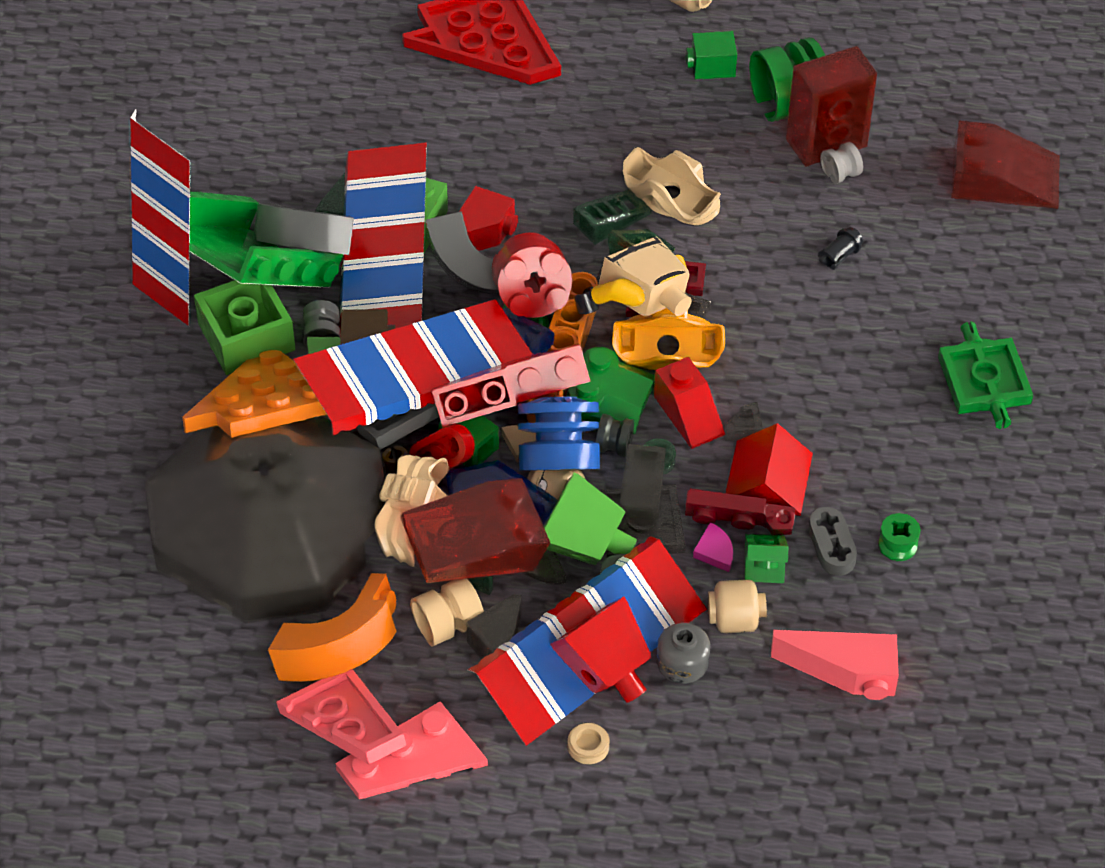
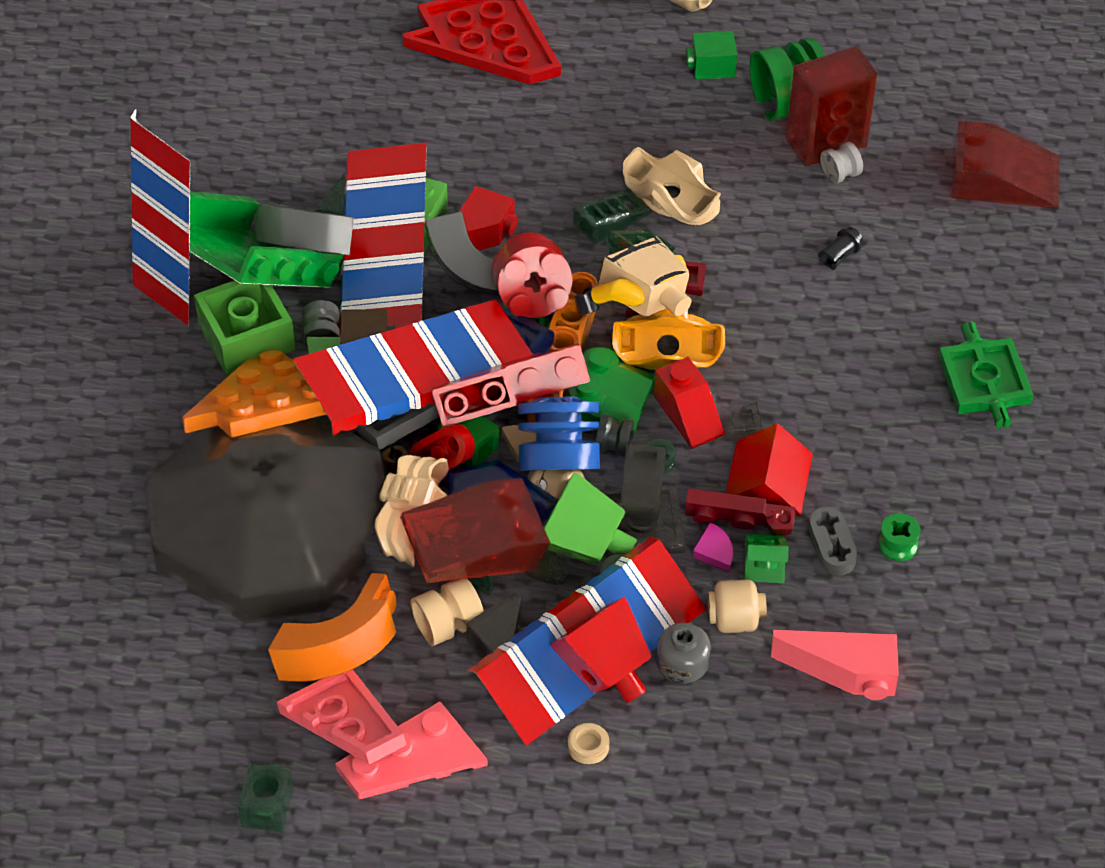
none -> clear green brick [238,763,294,833]

